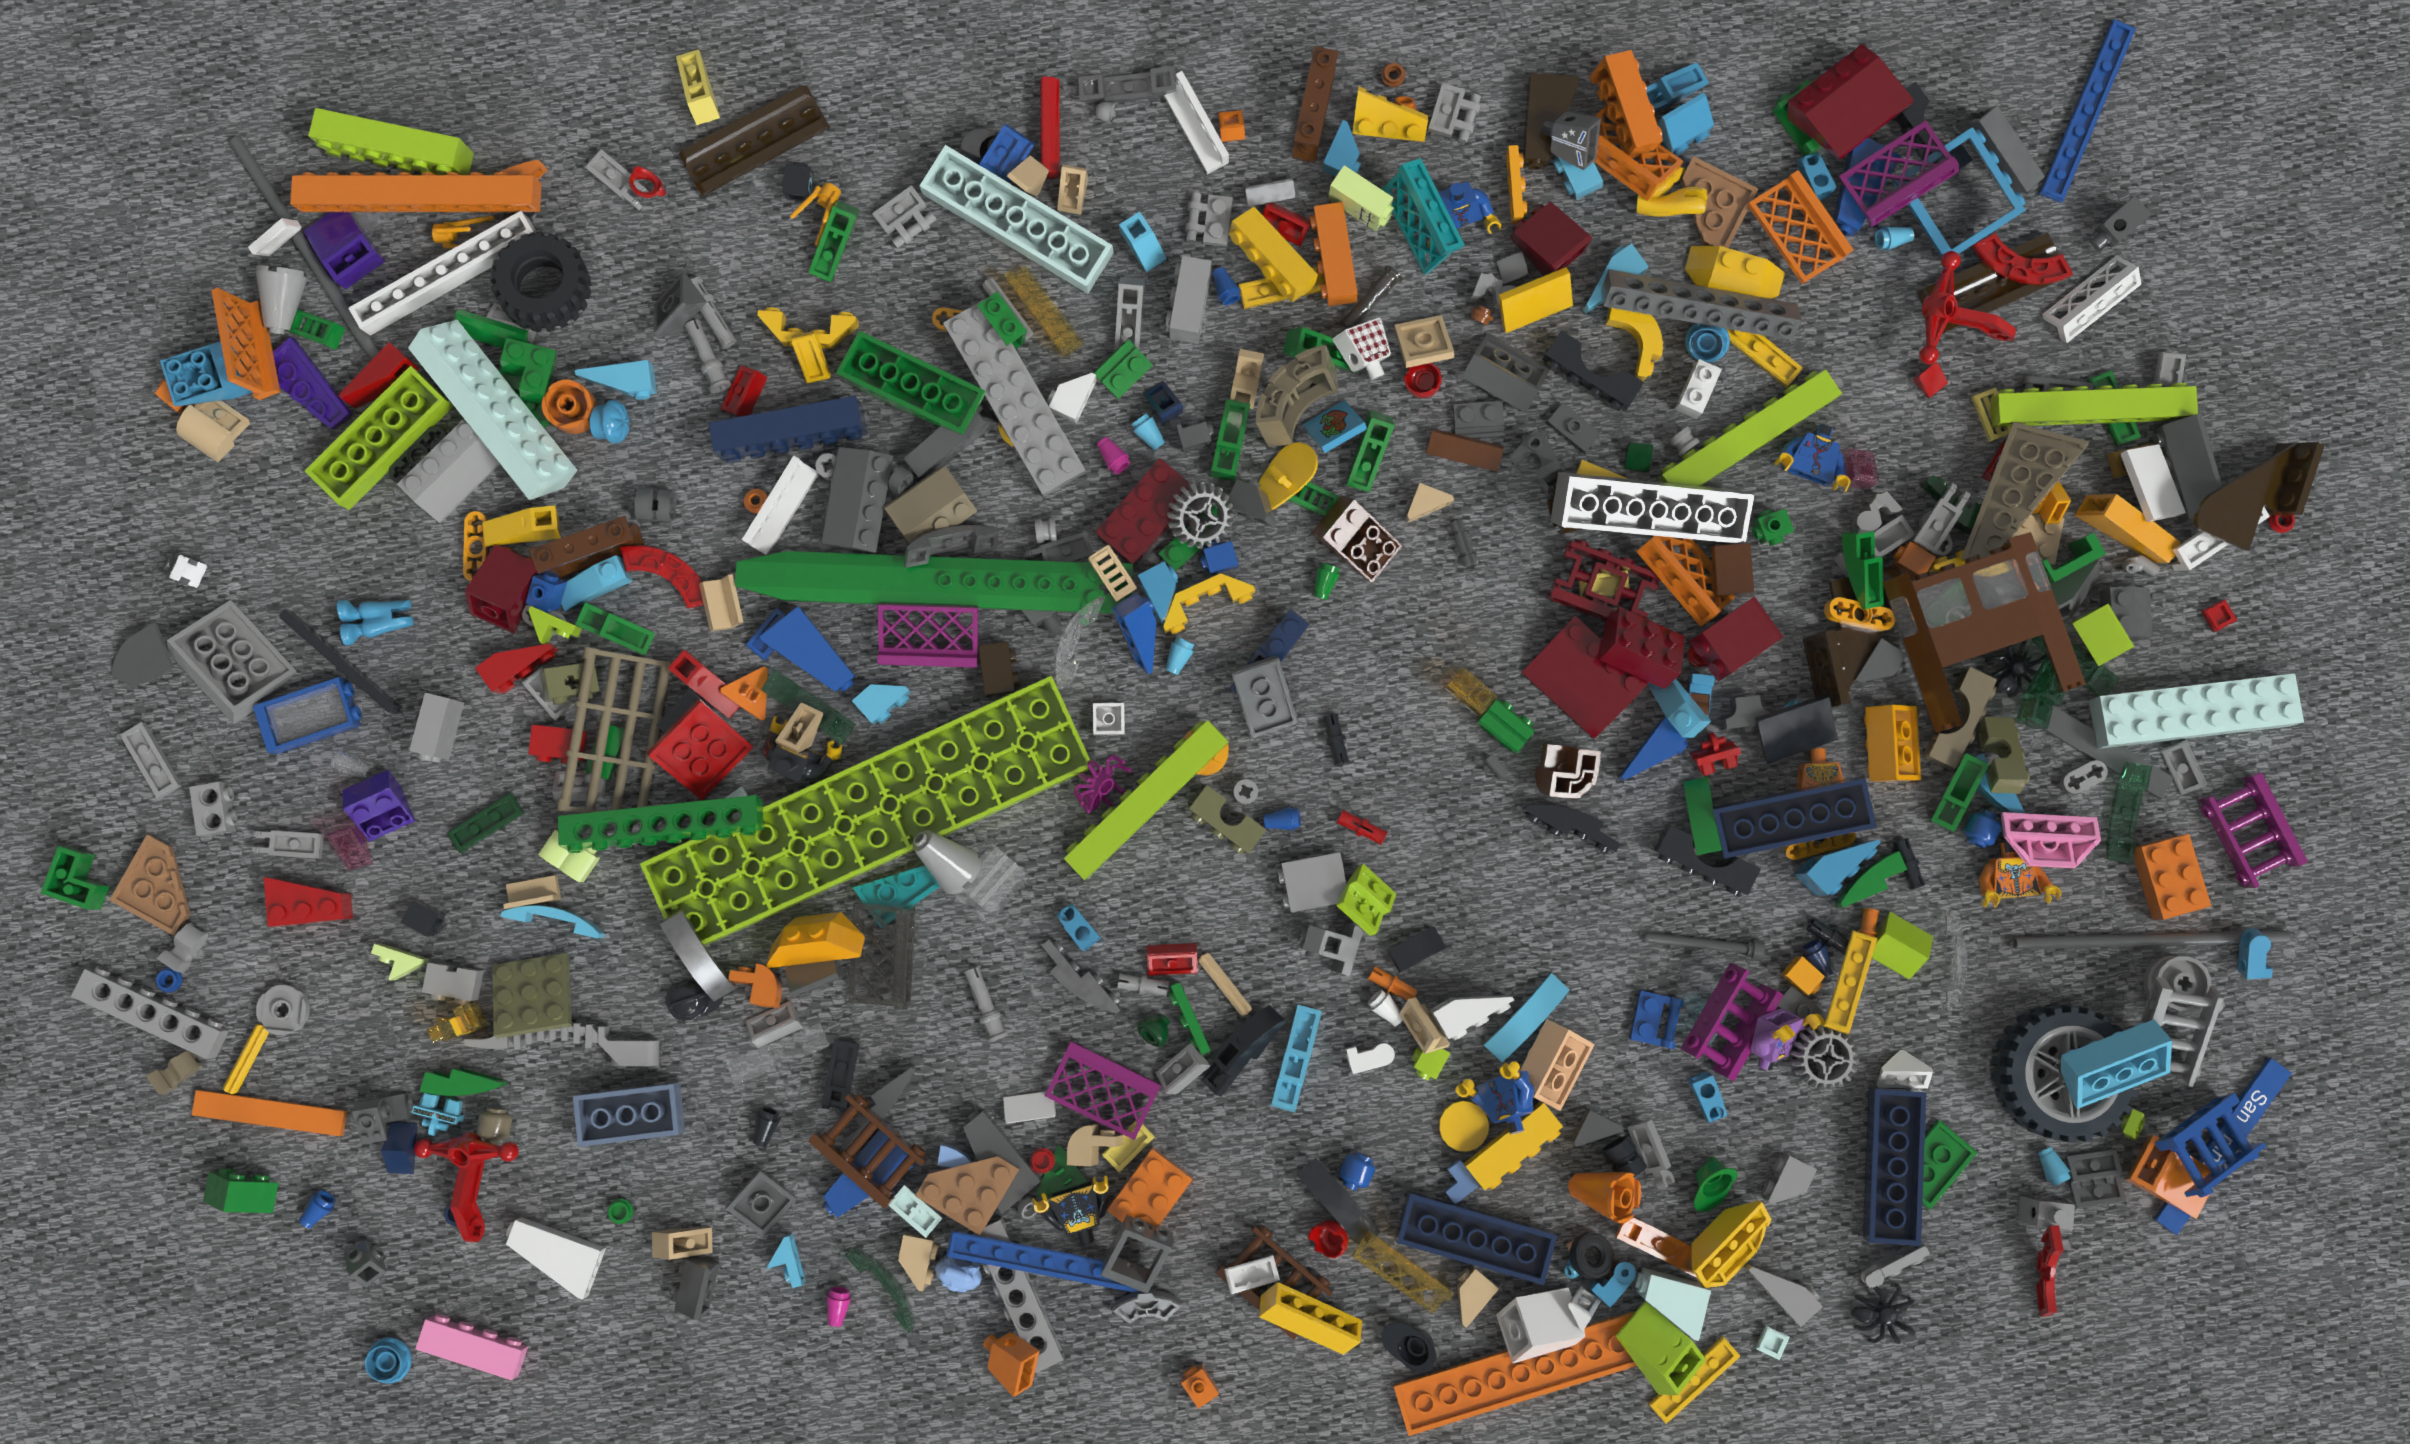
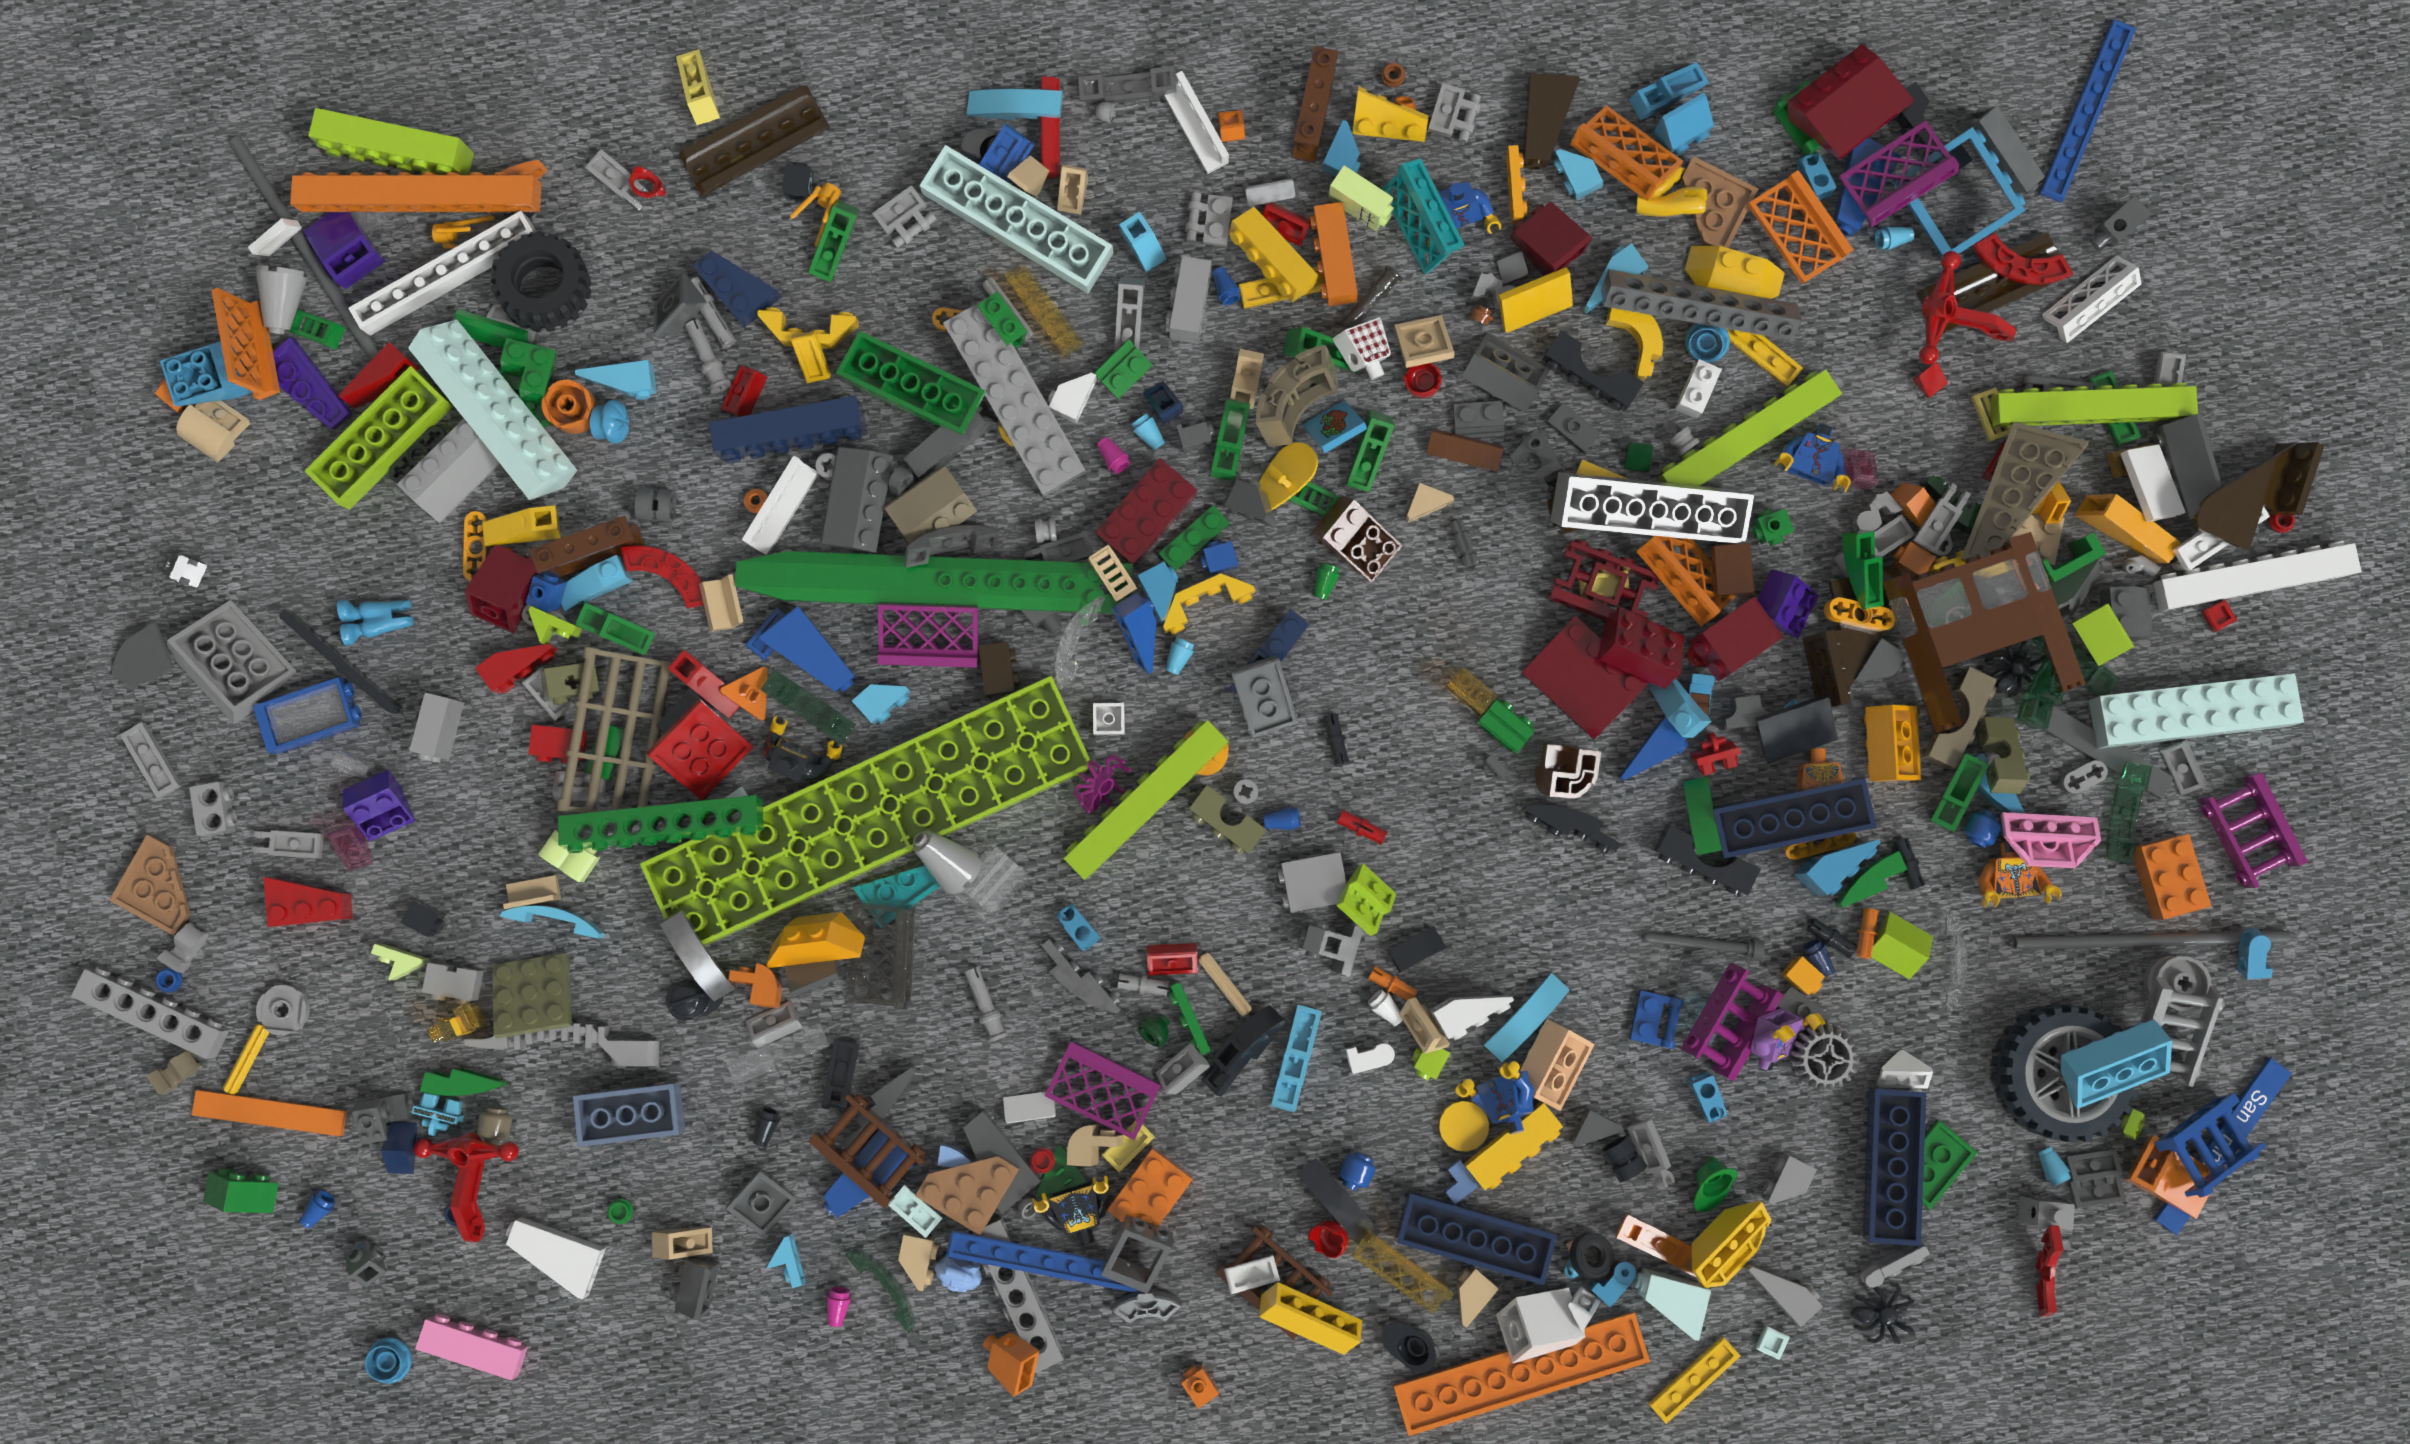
green brick [40,846,110,910] -> none
dark green tile [447,792,525,853] -> none
tan slope [776,703,823,753] -> none
light grey gear [1167,481,1234,549] -> none
dark grey torso [1542,112,1601,170] -> none
orange cone [1568,1172,1641,1223] -> none
orange wedge [1589,50,1663,156] -> none
lime slope [1616,1301,1706,1395] -> none
yellow tile [1823,931,1877,1034] -> none
none -> dark blue wedge [693,250,782,328]
none -> medium azure slope [967,89,1063,120]
none -> dark purple slope [1757,569,1818,639]
none -> orange slope [1891,482,1935,528]
none -> white brick [2153,541,2362,611]

